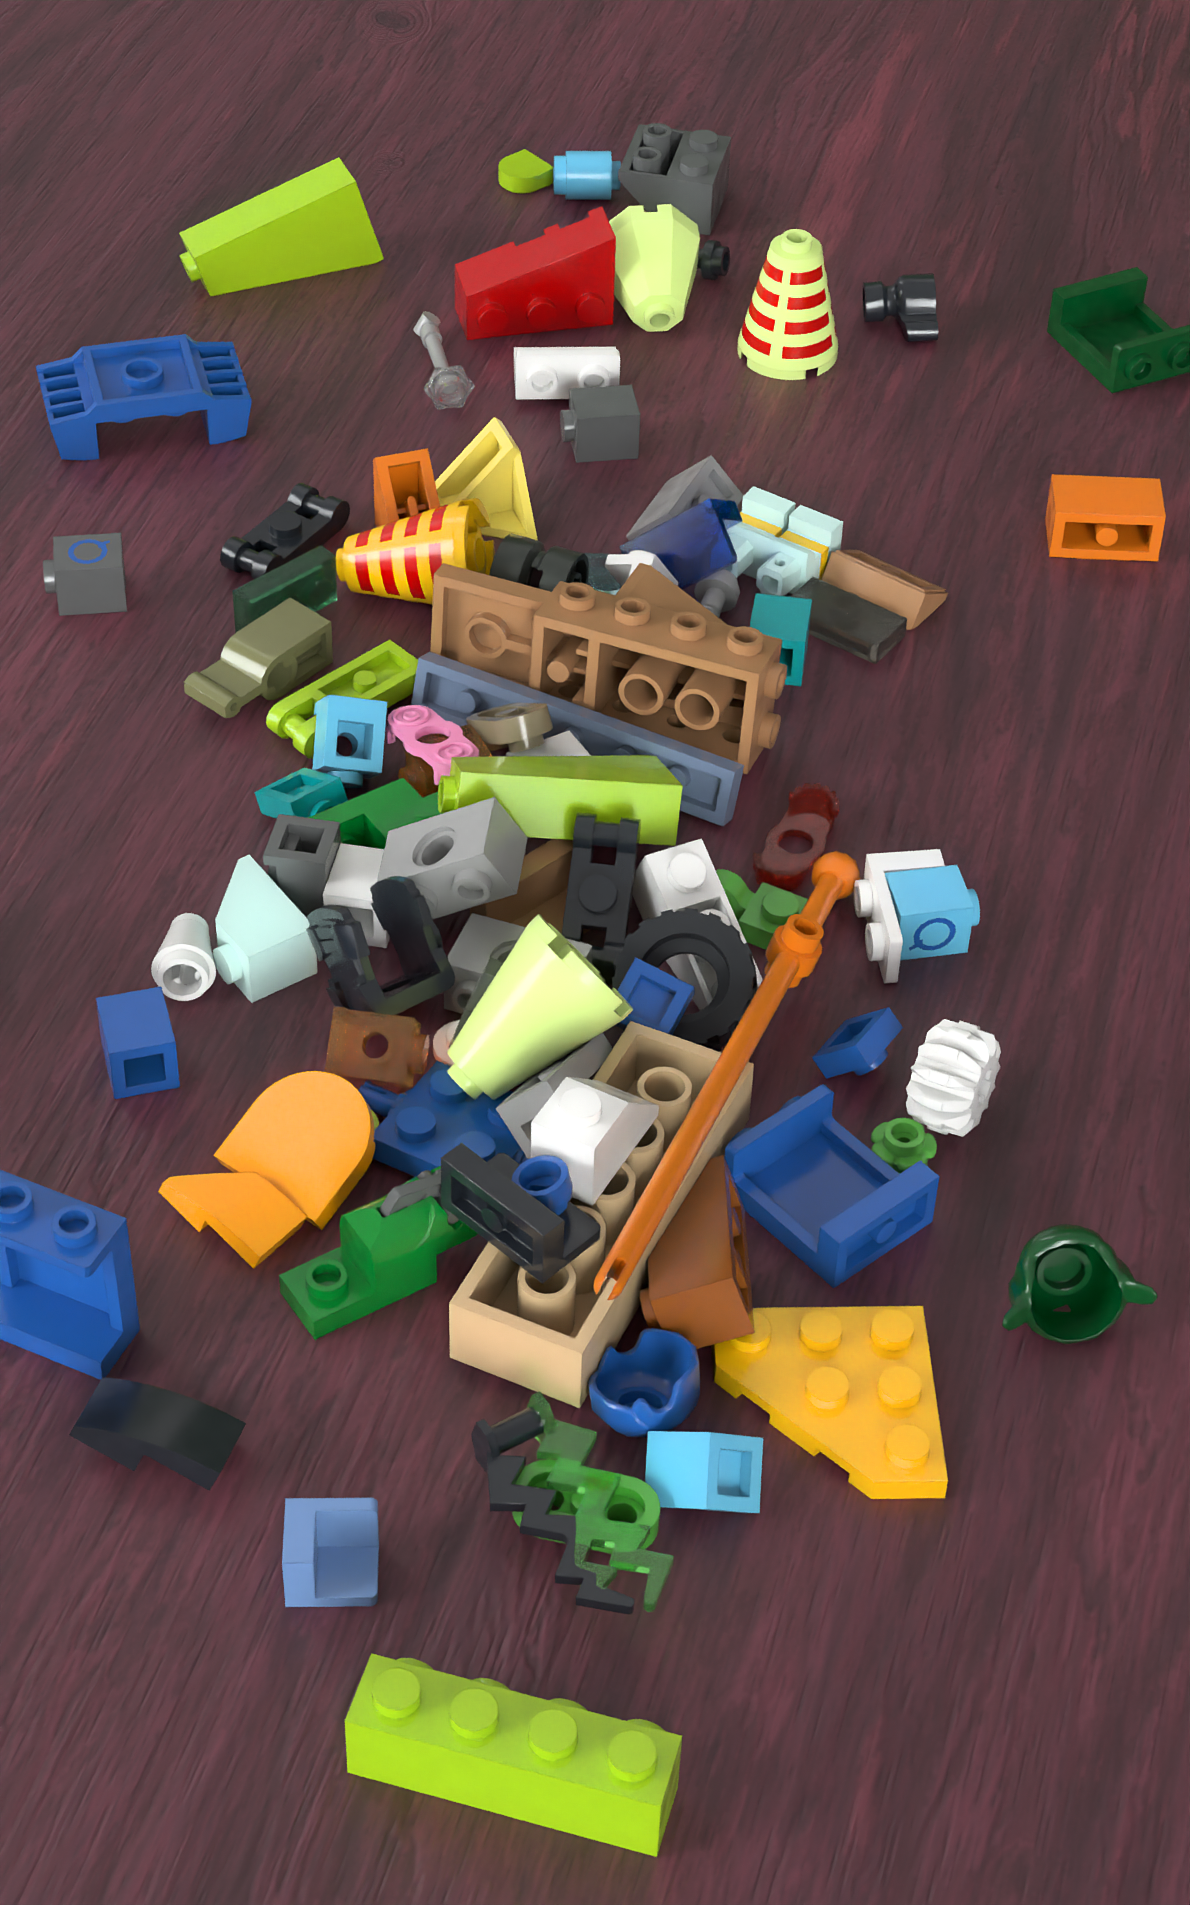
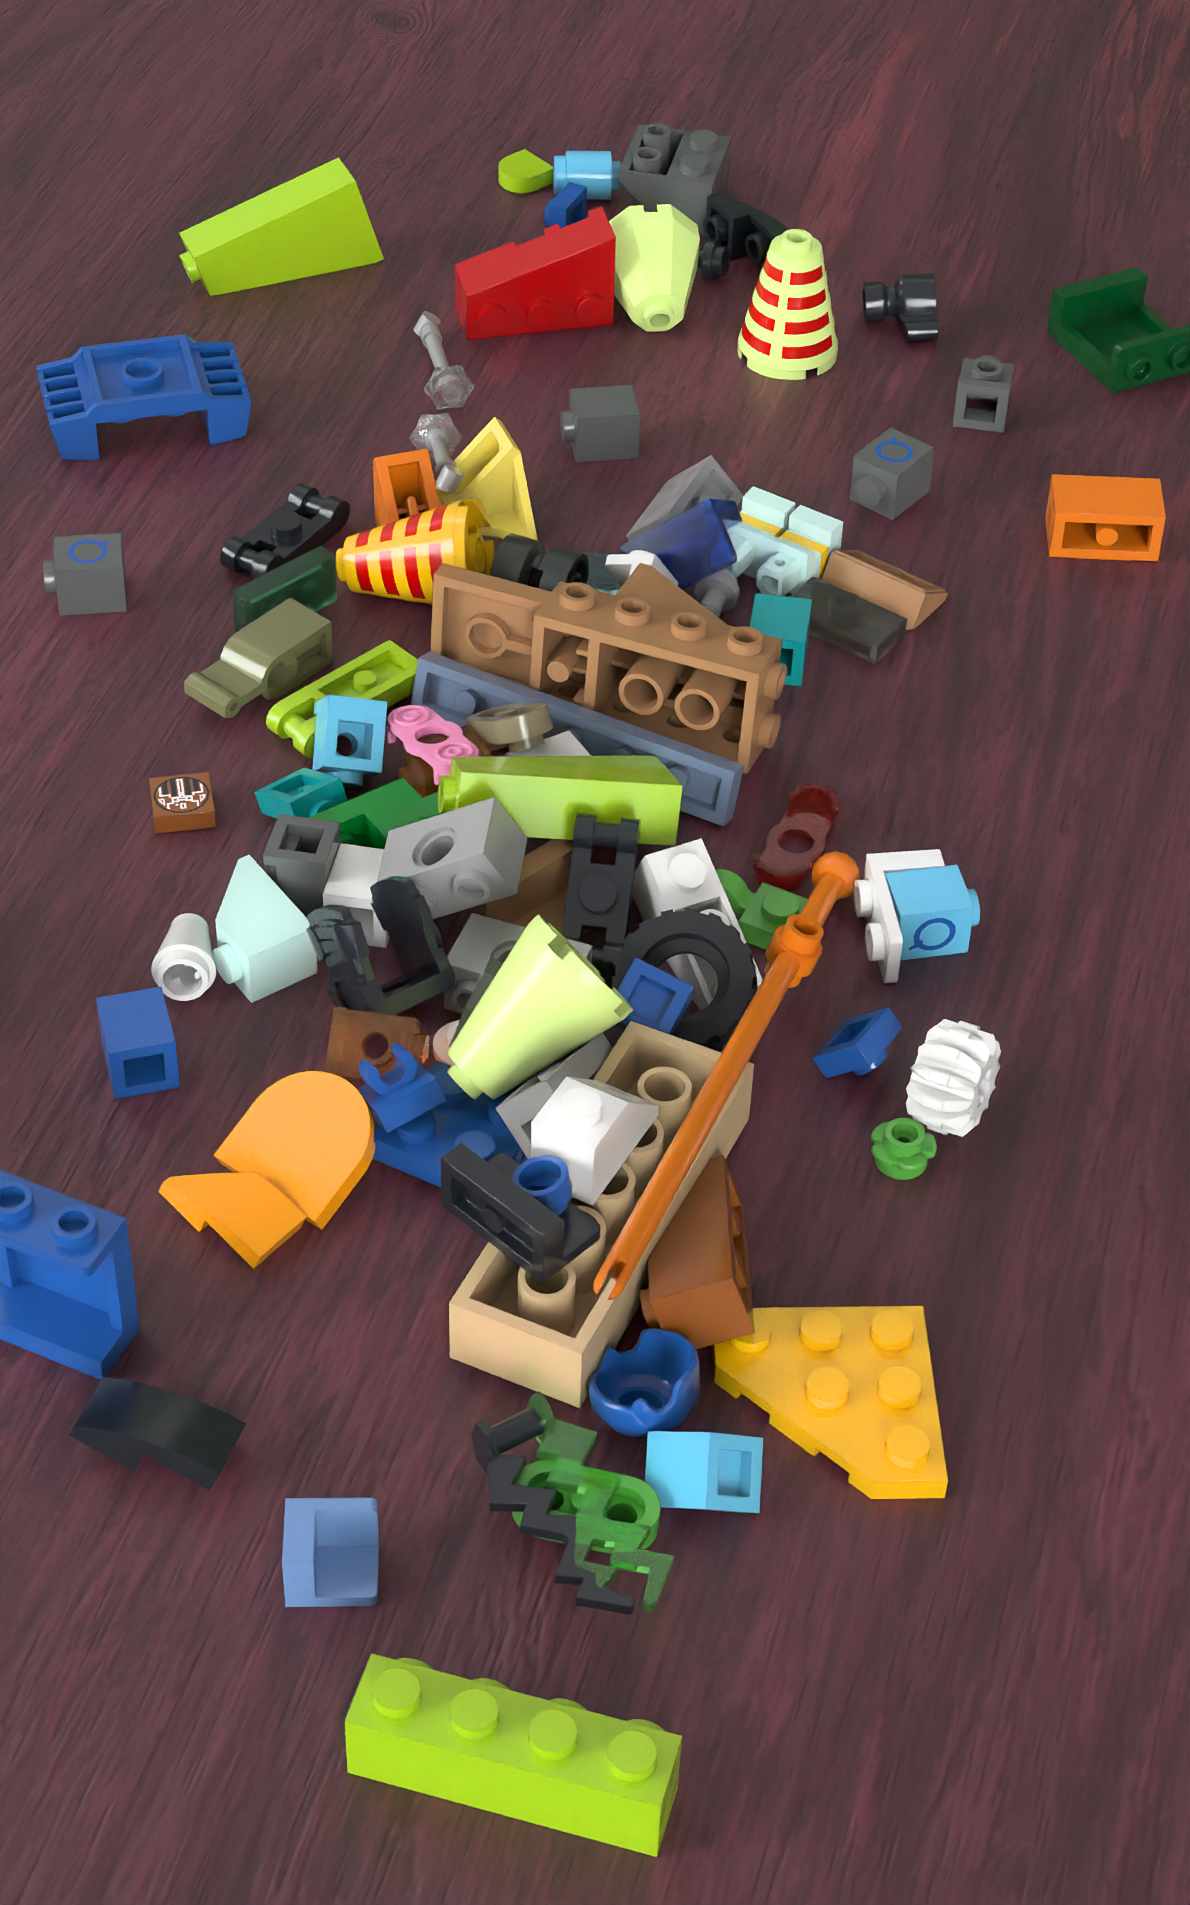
green plate [279,1166,478,1340] -> none
white bracket [514,347,620,400] -> none
blue panel [725,1084,940,1288] -> none
dark green hair [1002,1224,1158,1344] -> none
none -> dark orange tile [149,772,216,834]
none -> blue tile [357,1042,446,1133]
none -> piece [409,413,464,494]
none -> blue plate [544,182,587,229]
none -> black slope [703,194,789,269]
none -> dark grey brick [850,428,935,520]
none -> dark grey brick [952,355,1015,433]

